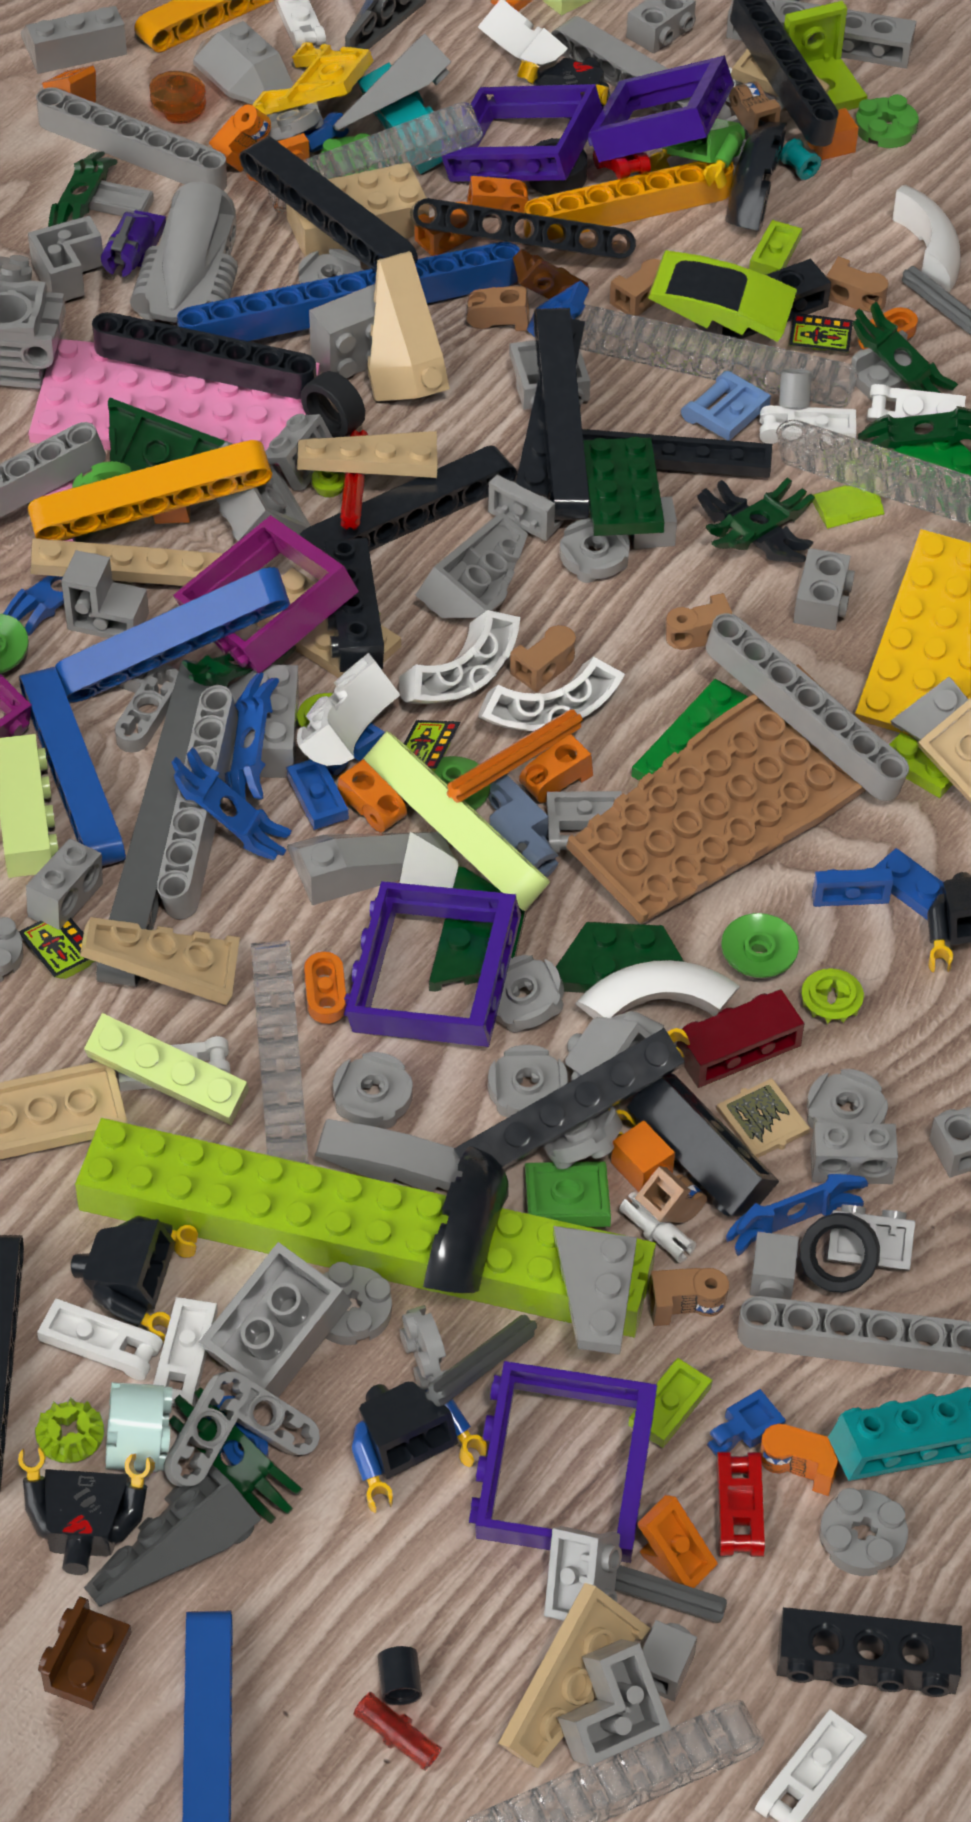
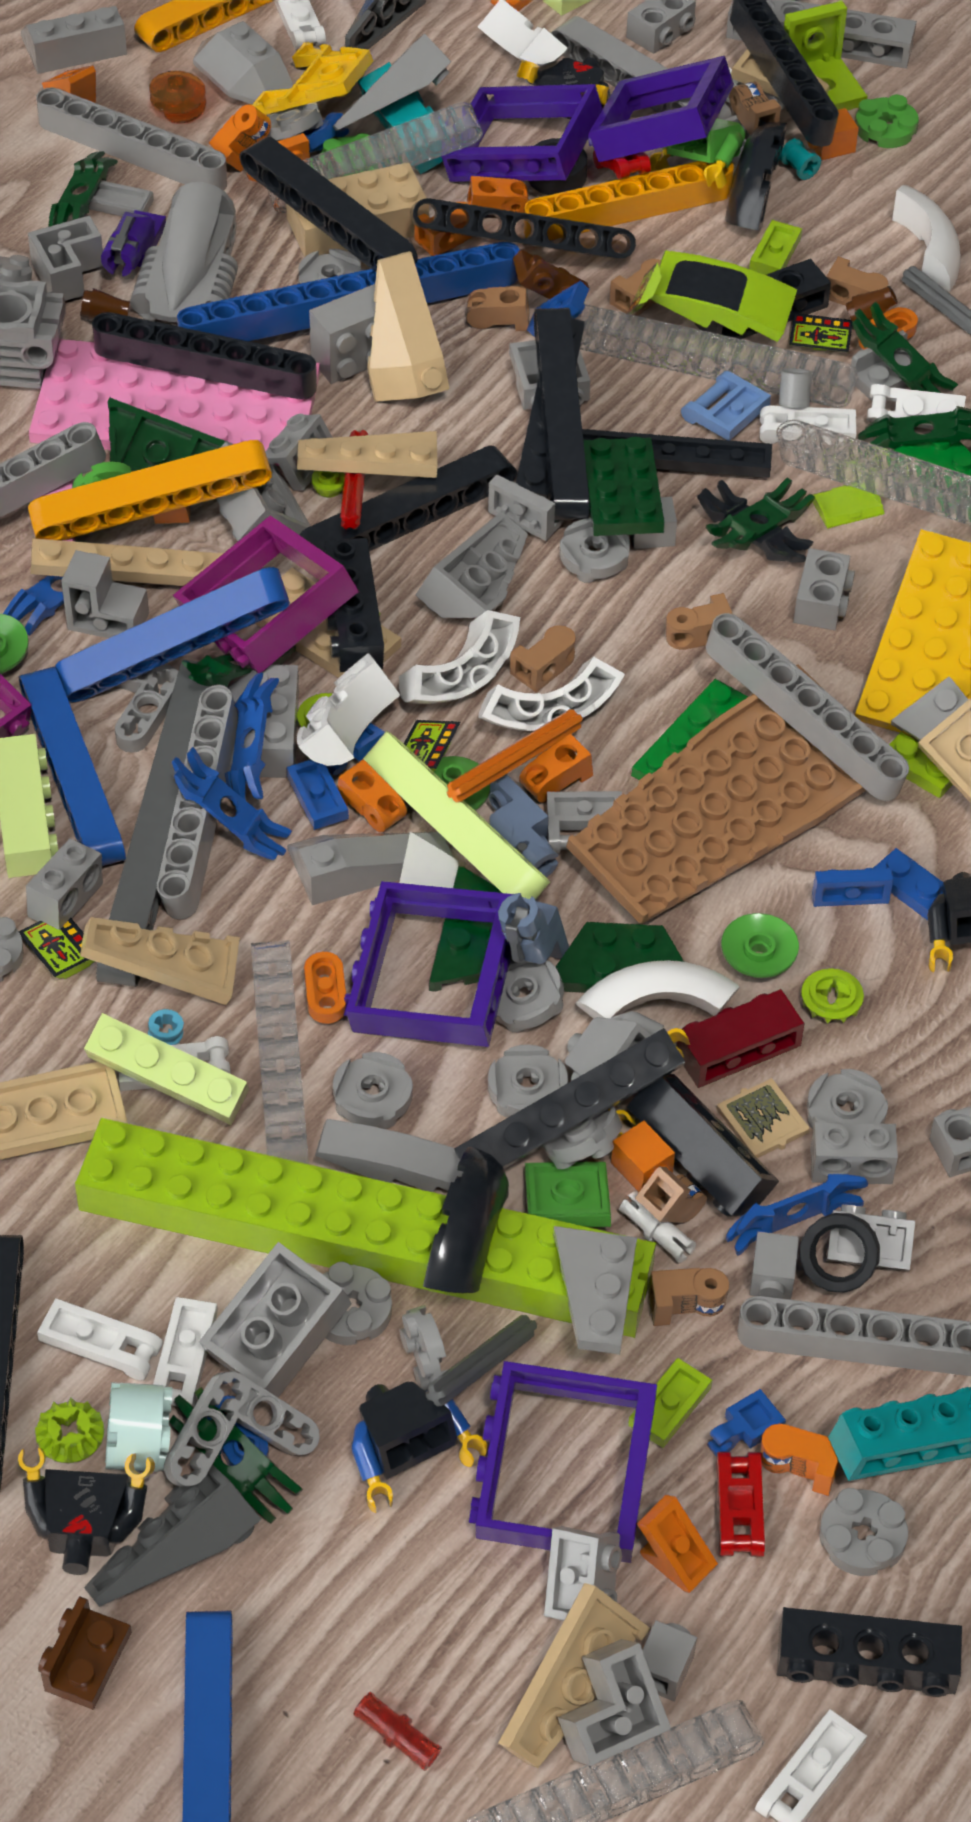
black torso [71,1216,198,1343] -> none
black tyre [301,371,366,438] -> none
black beam [377,1646,422,1705] -> none
dark grey axle [615,1565,727,1623] -> none
none -> reddish brown cone [80,288,130,321]
none -> medium azure bush [148,1009,184,1045]
none -> sand blue plate [498,893,569,964]
none -> lime piece [626,262,662,316]
none -> reddish brown cone [846,286,898,322]

